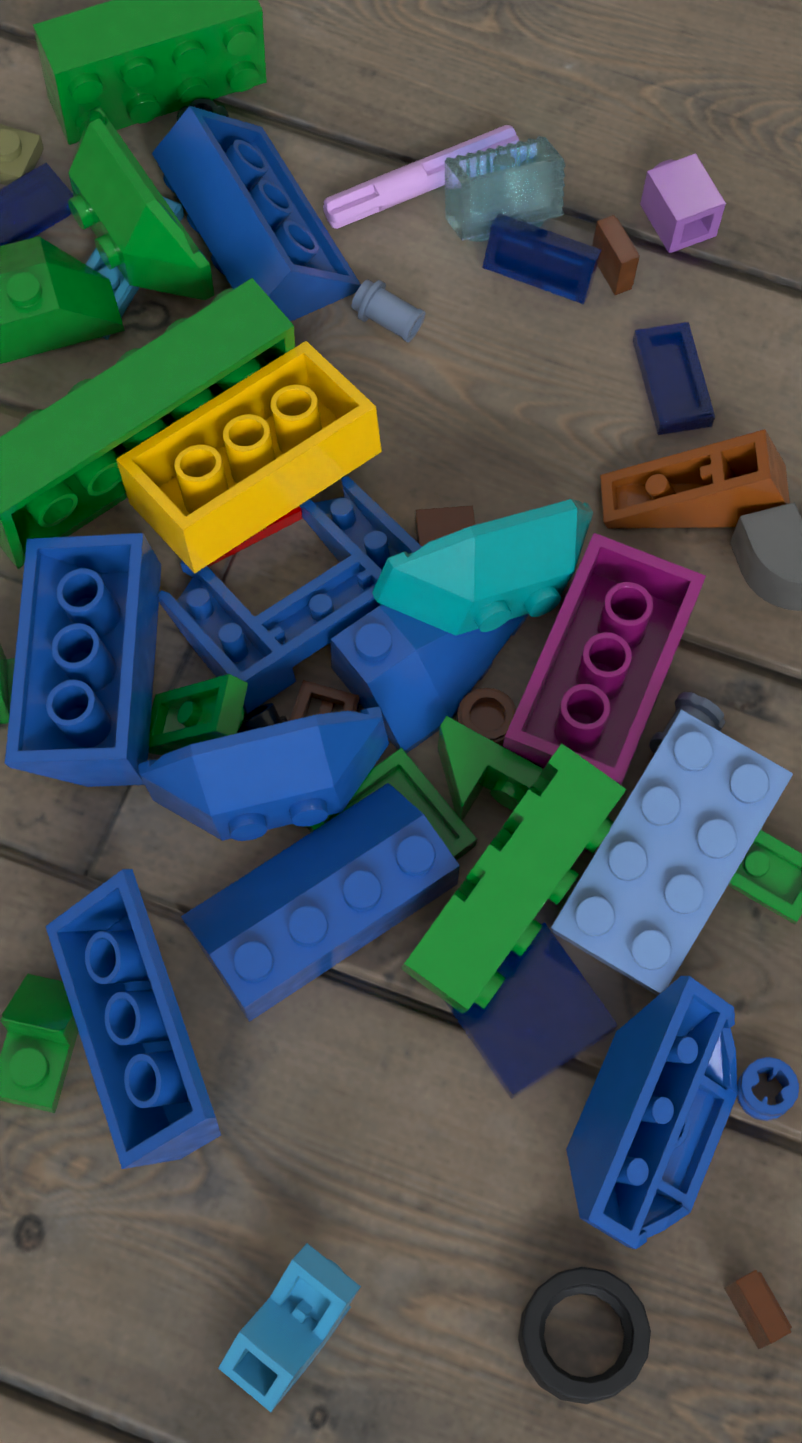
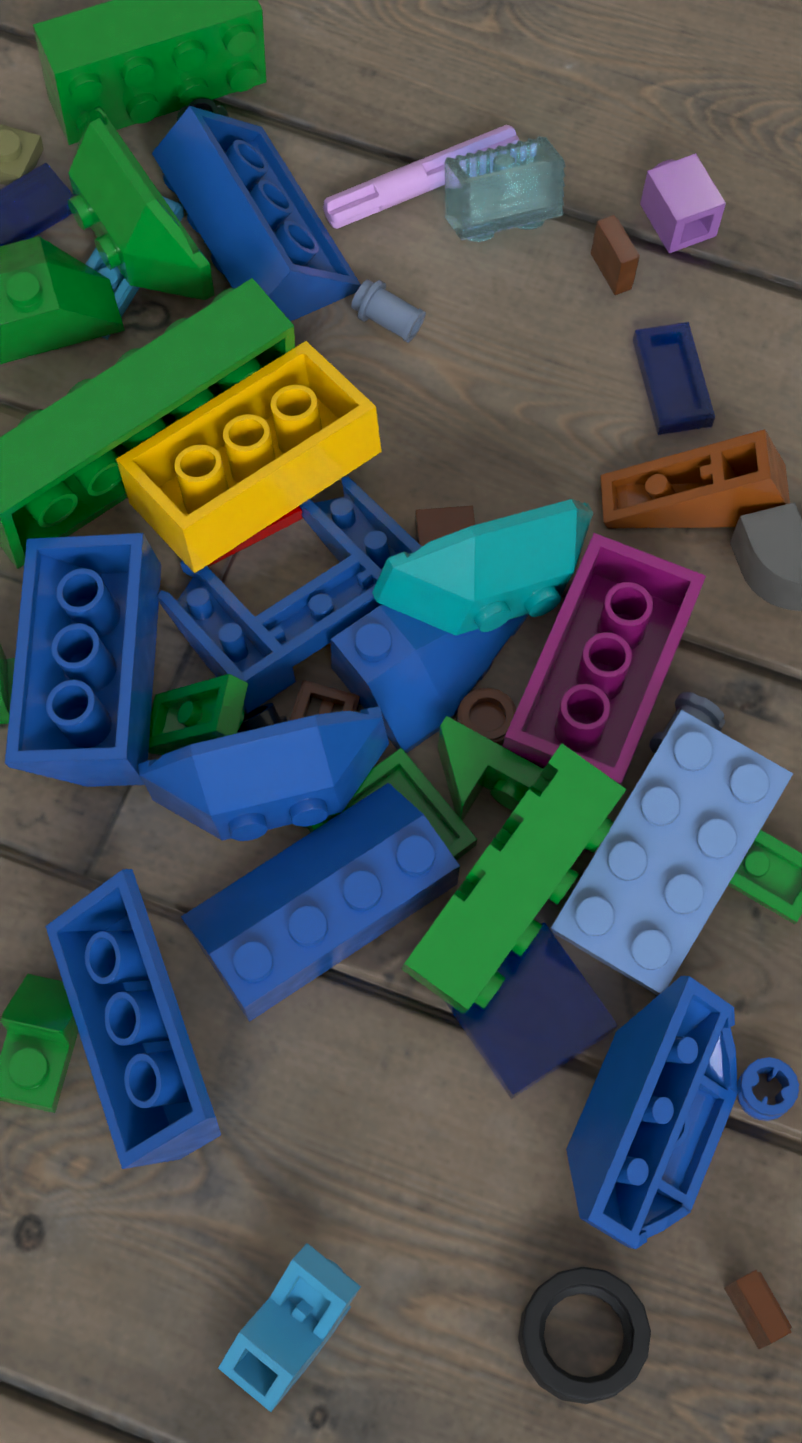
clear blue tile [482,213,601,304] -> none

